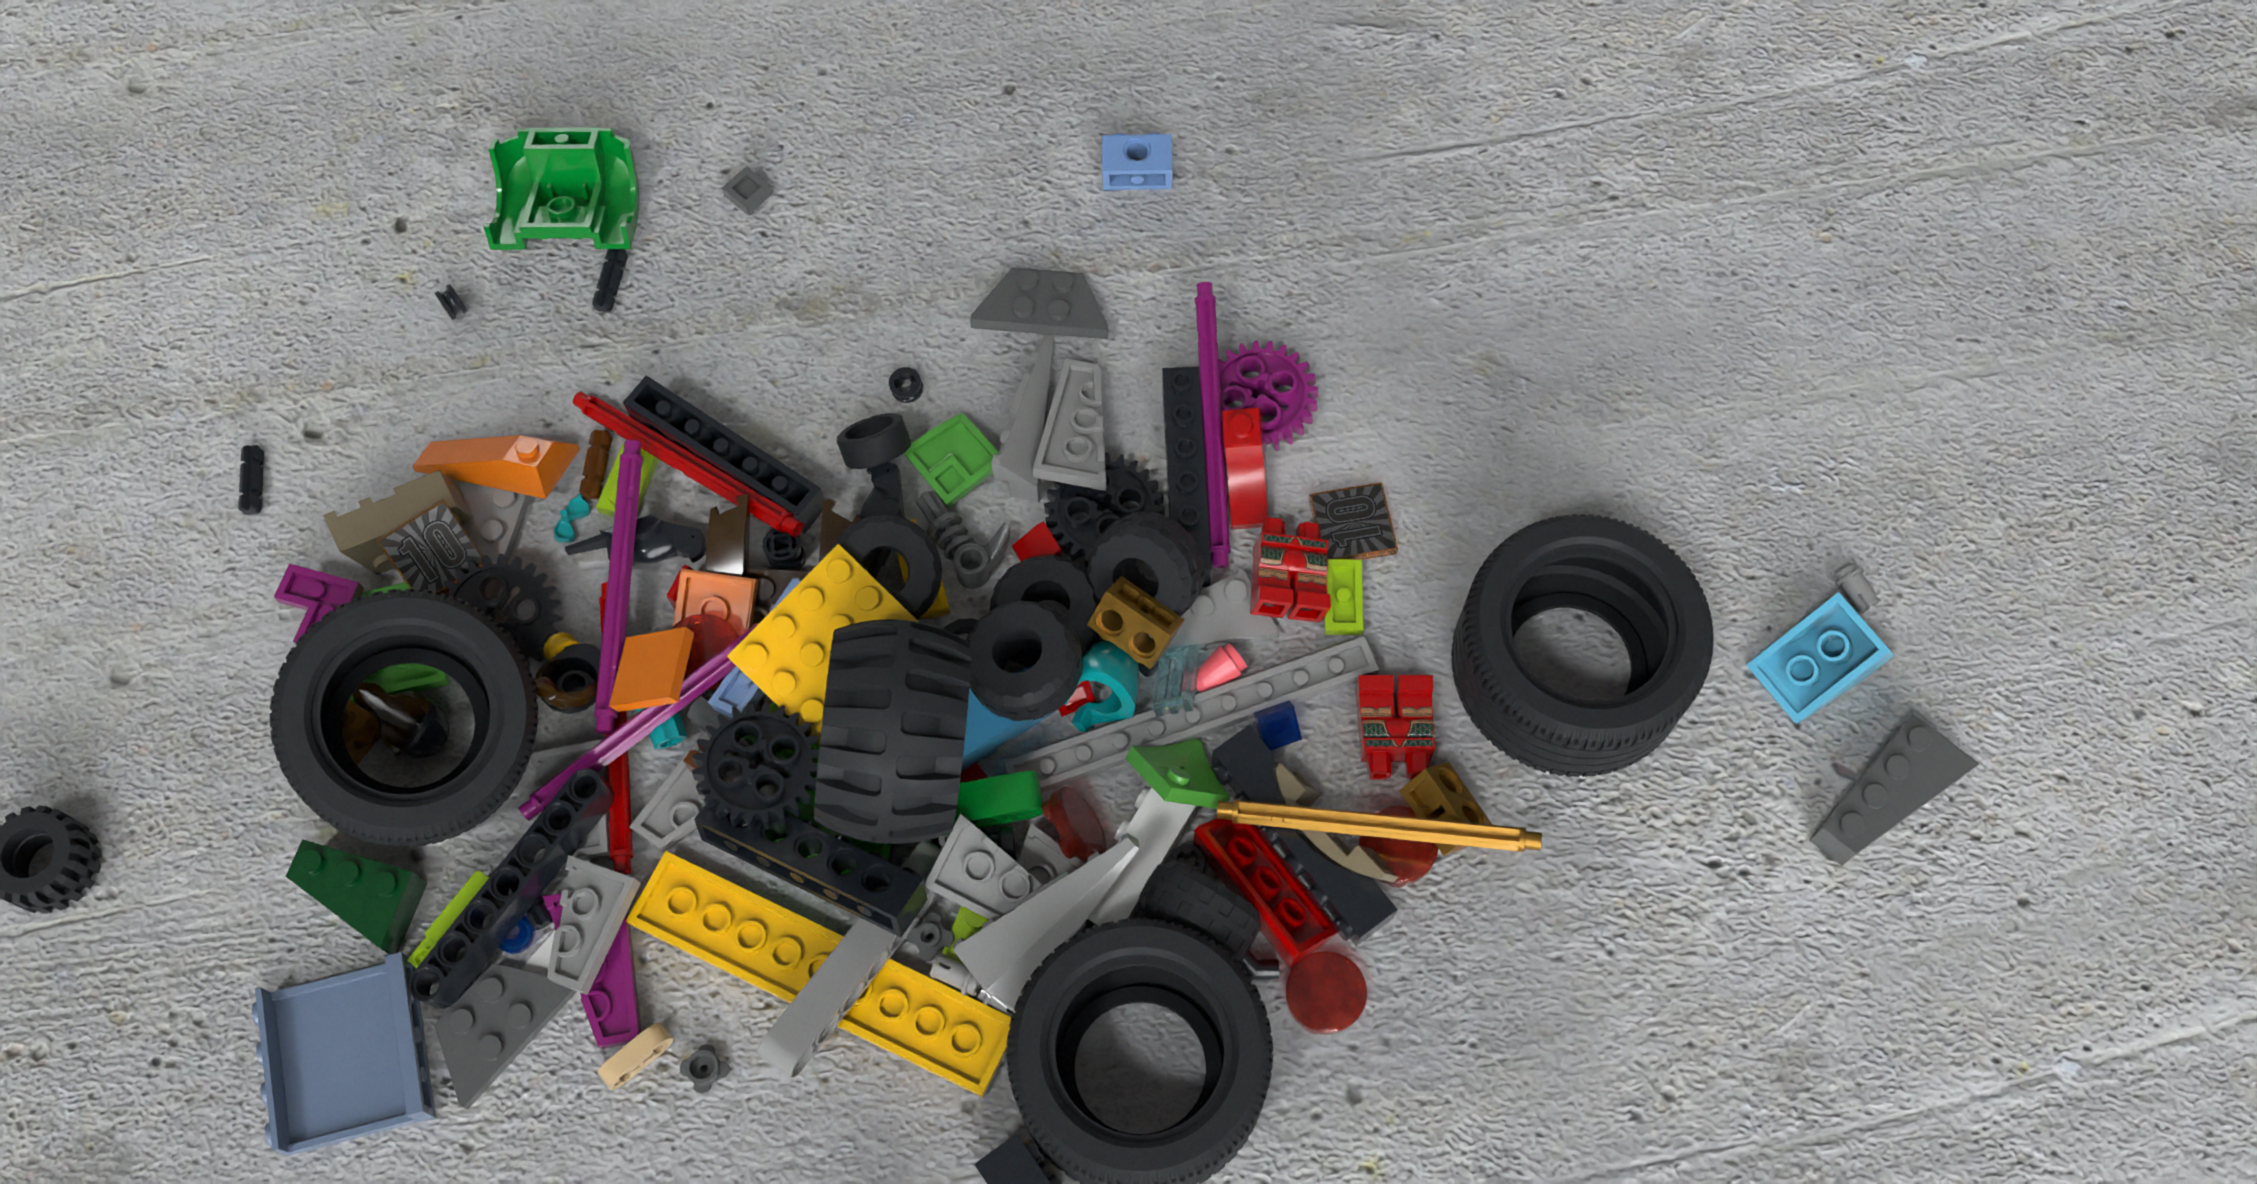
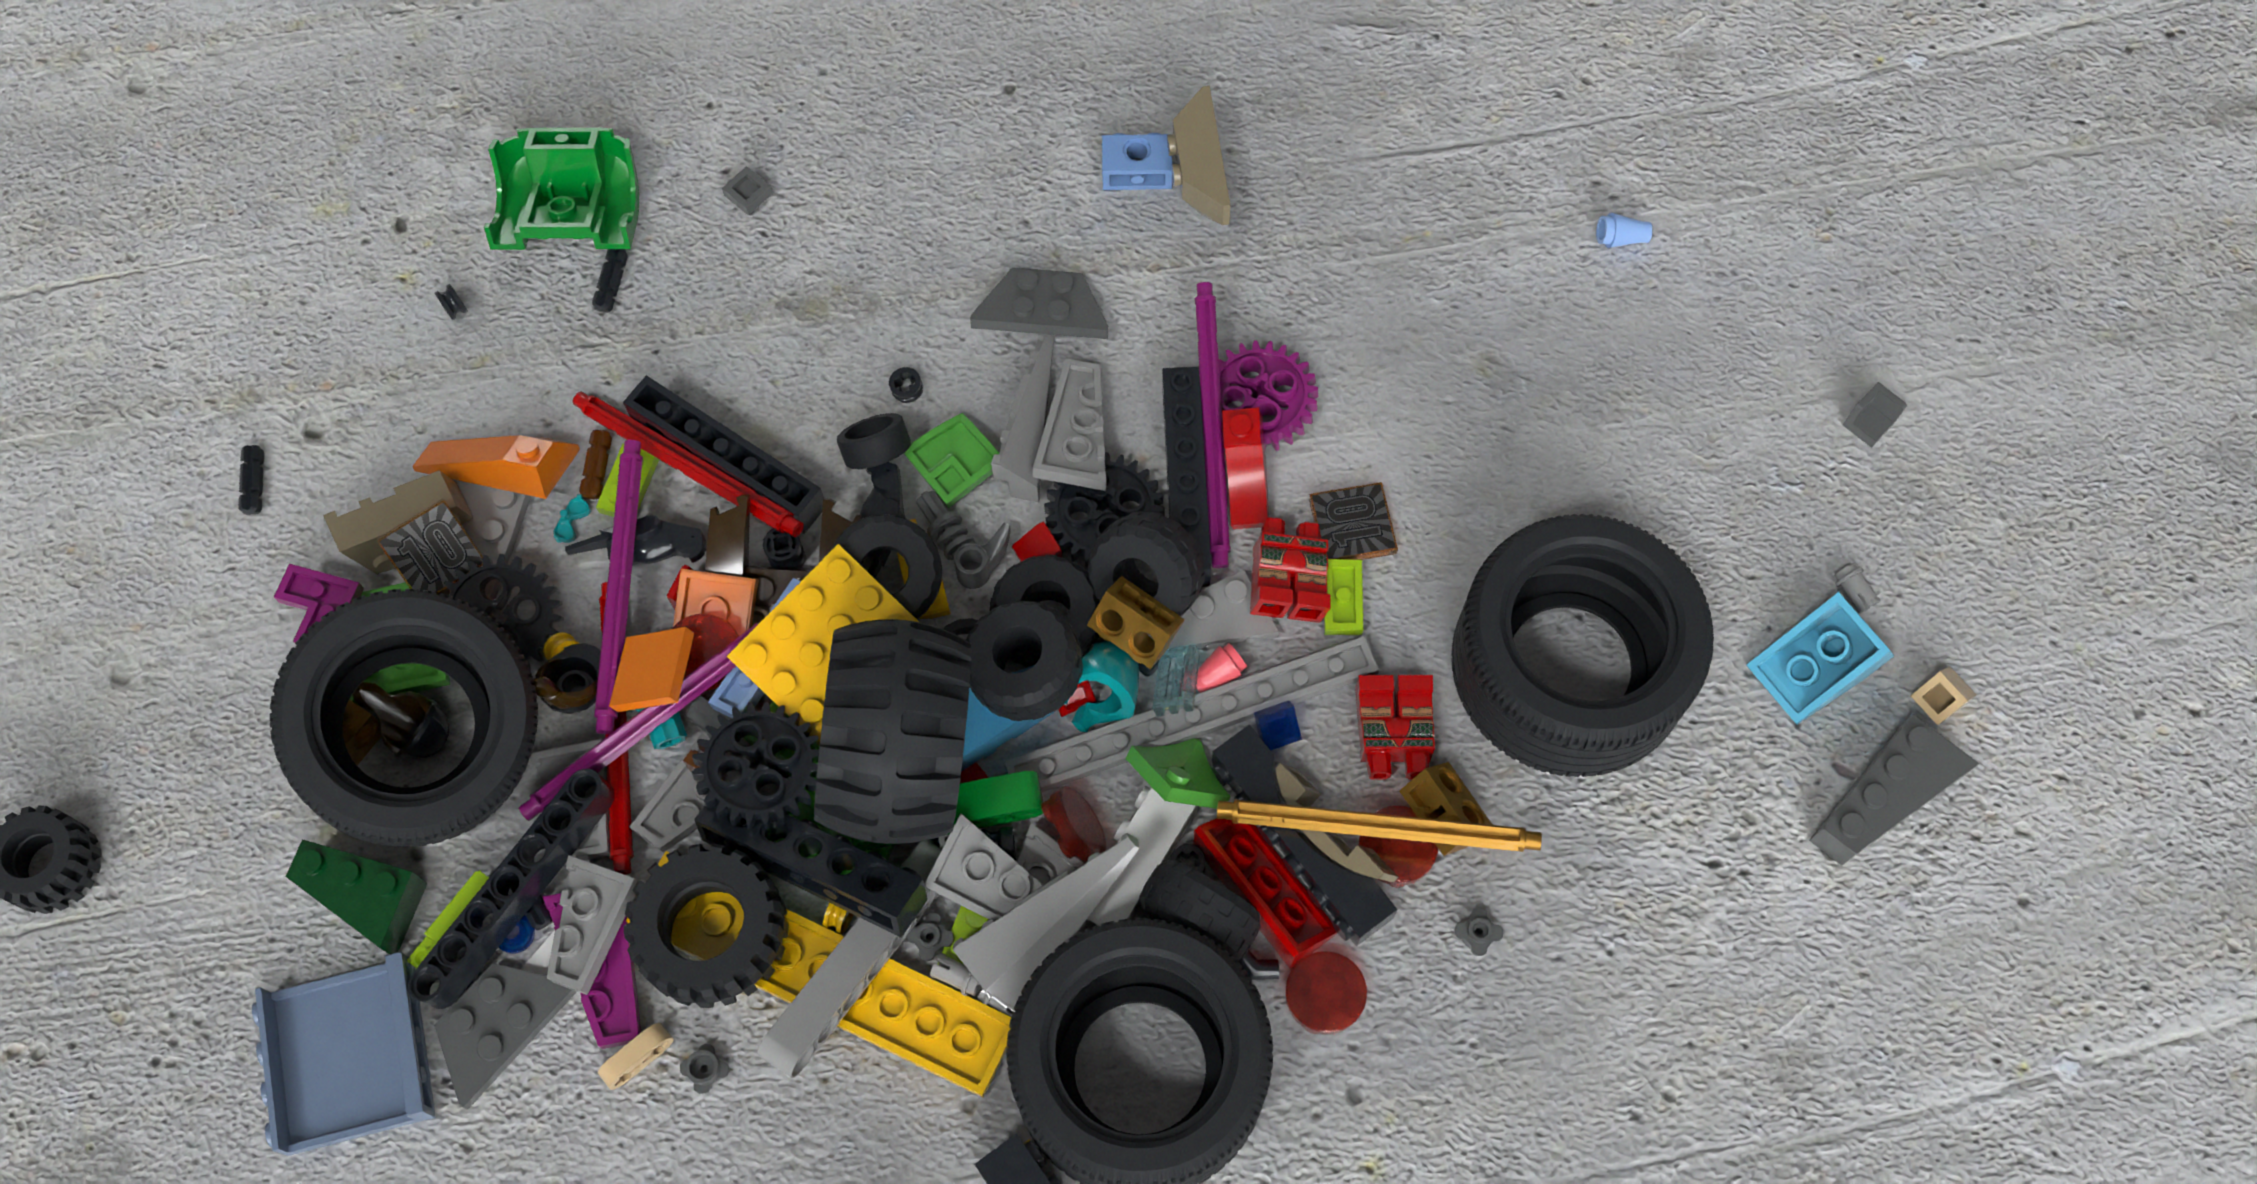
none -> black tyre [623,844,789,1008]
none -> yellow bush [822,903,854,934]
none -> dark tan wedge [1167,85,1231,225]
none -> dark grey plate [1455,908,1503,956]
none -> light blue cone [1596,212,1652,248]
none -> dark grey panel [1843,382,1907,448]
none -> tan brick [1911,666,1977,725]

